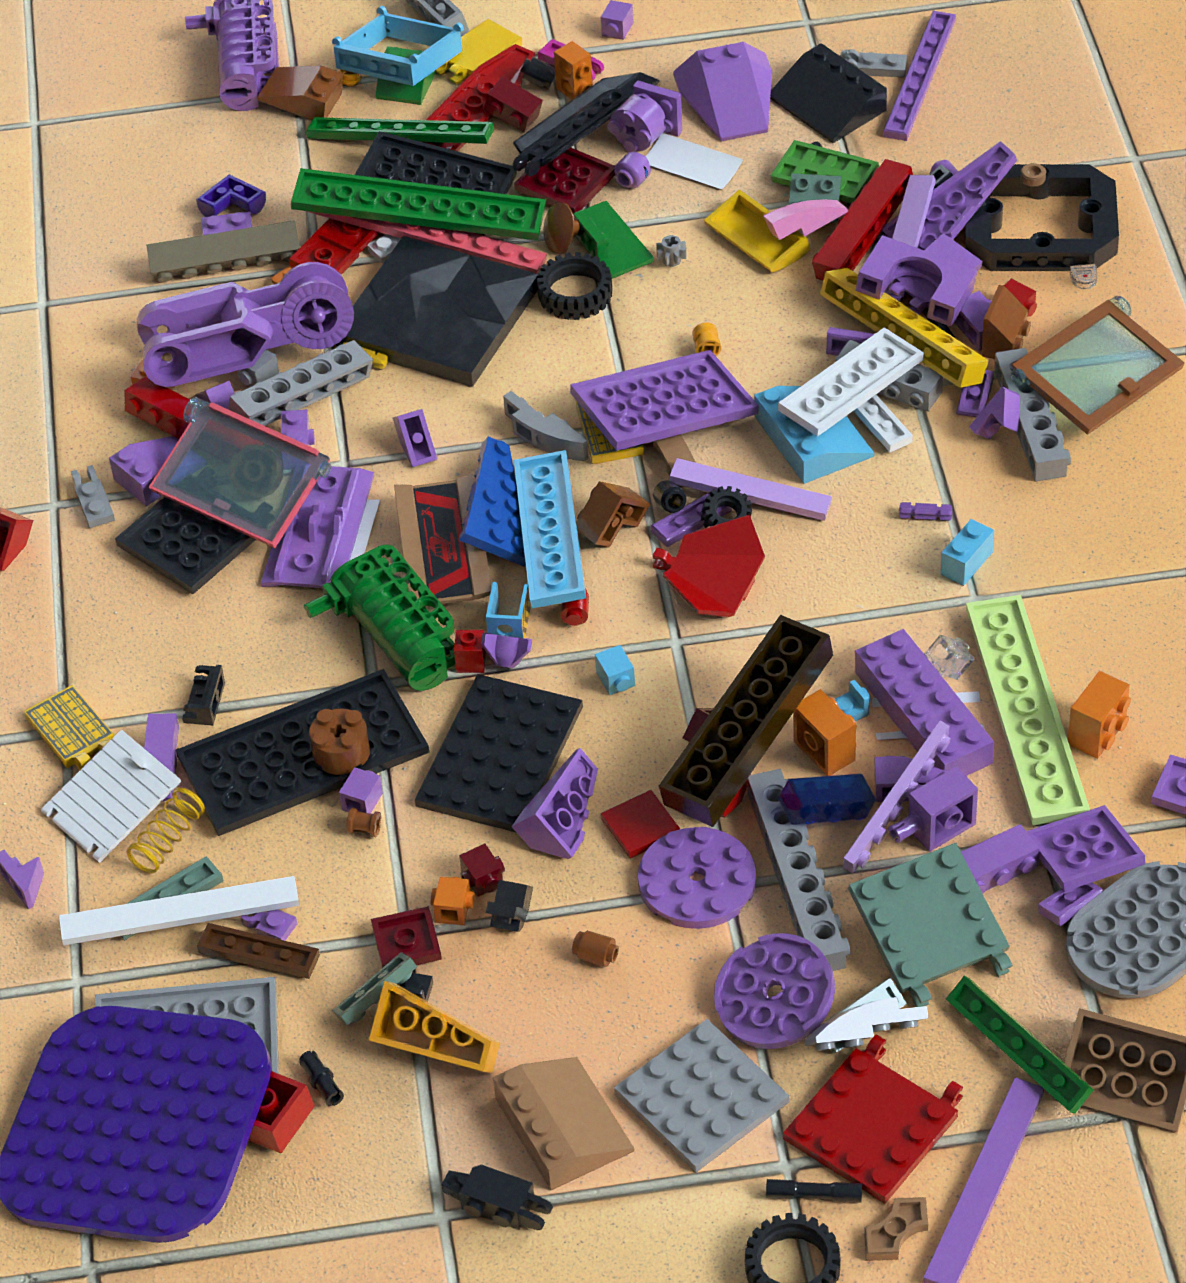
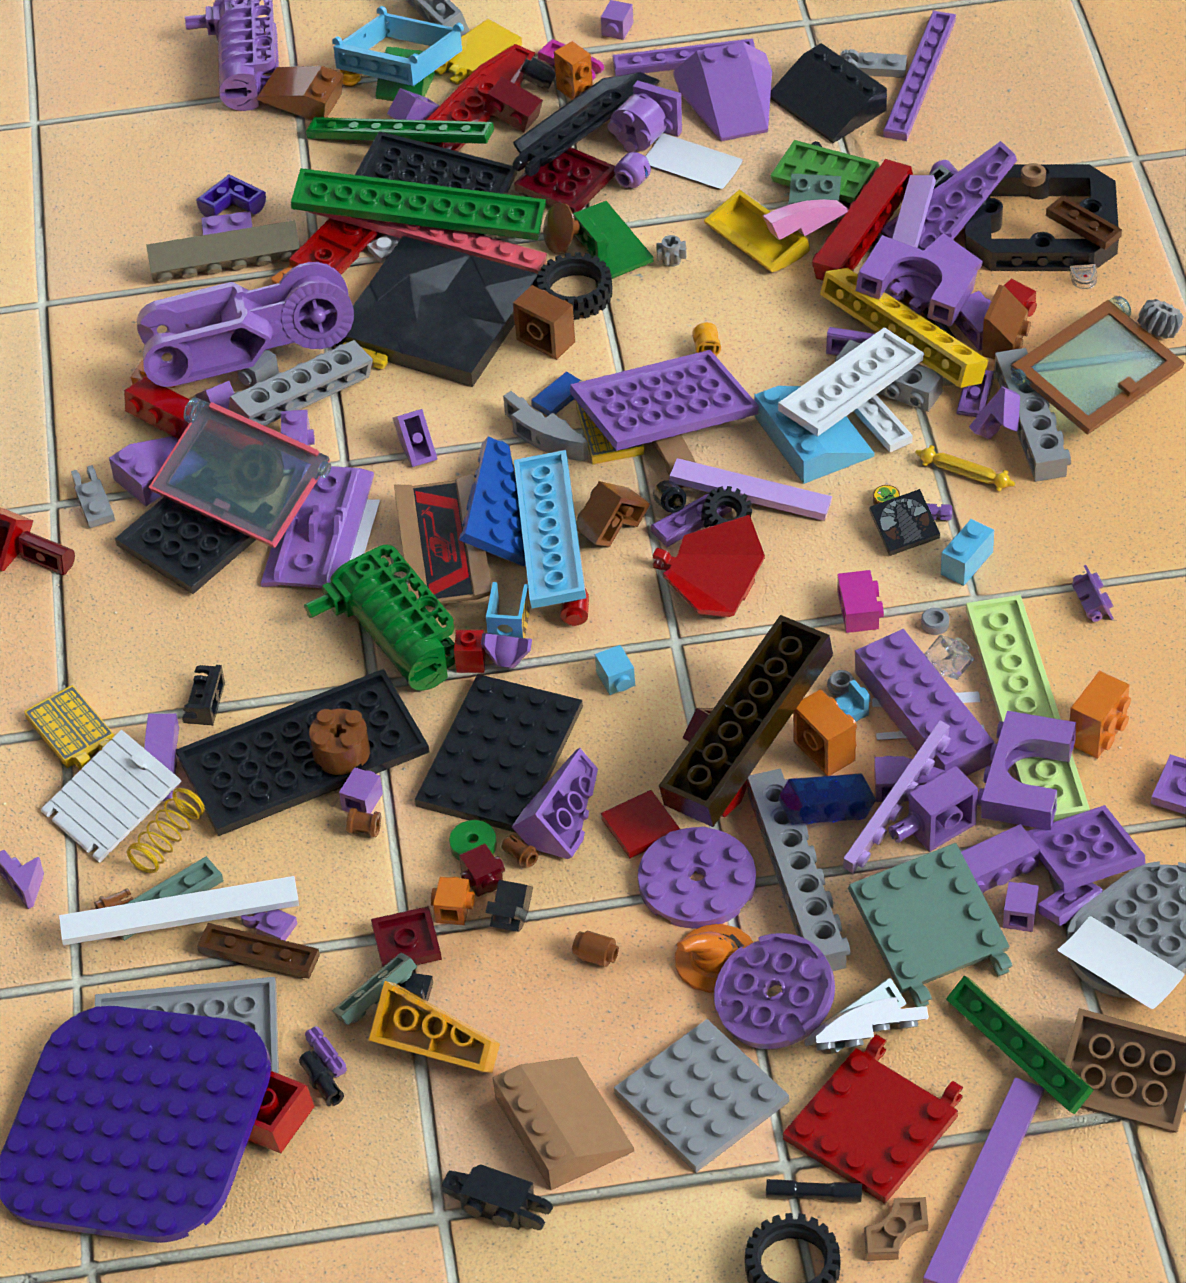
none -> dark red brick [18,531,75,575]
none -> dark orange pin [94,888,133,909]
none -> medium lavender axle [305,1026,347,1078]
none -> medium lavender slope [387,88,440,120]
none -> green piece [449,820,497,861]
none -> dark orange pin [501,834,538,867]
none -> dark orange brick [513,285,575,360]
none -> blue tile [531,371,582,416]
none -> medium lavender tile [612,39,755,76]
none -> orange piece [675,924,753,993]
none -> light grey plate [827,670,855,696]
none -> dark pink brick [837,570,884,633]
none -> black tile [869,489,940,556]
none -> tile [873,485,900,505]
none -> yellow wheel [915,445,1015,492]
none -> light grey tile [921,608,949,635]
none -> medium lavender arch [977,711,1076,830]
none -> medium lavender brick [1003,882,1039,932]
none -> reddish brown plate [1046,196,1122,250]
none -> white sticker [1057,916,1185,1009]
none -> medium lavender hinge [1072,565,1114,622]
none -> light grey gear [1137,299,1184,339]

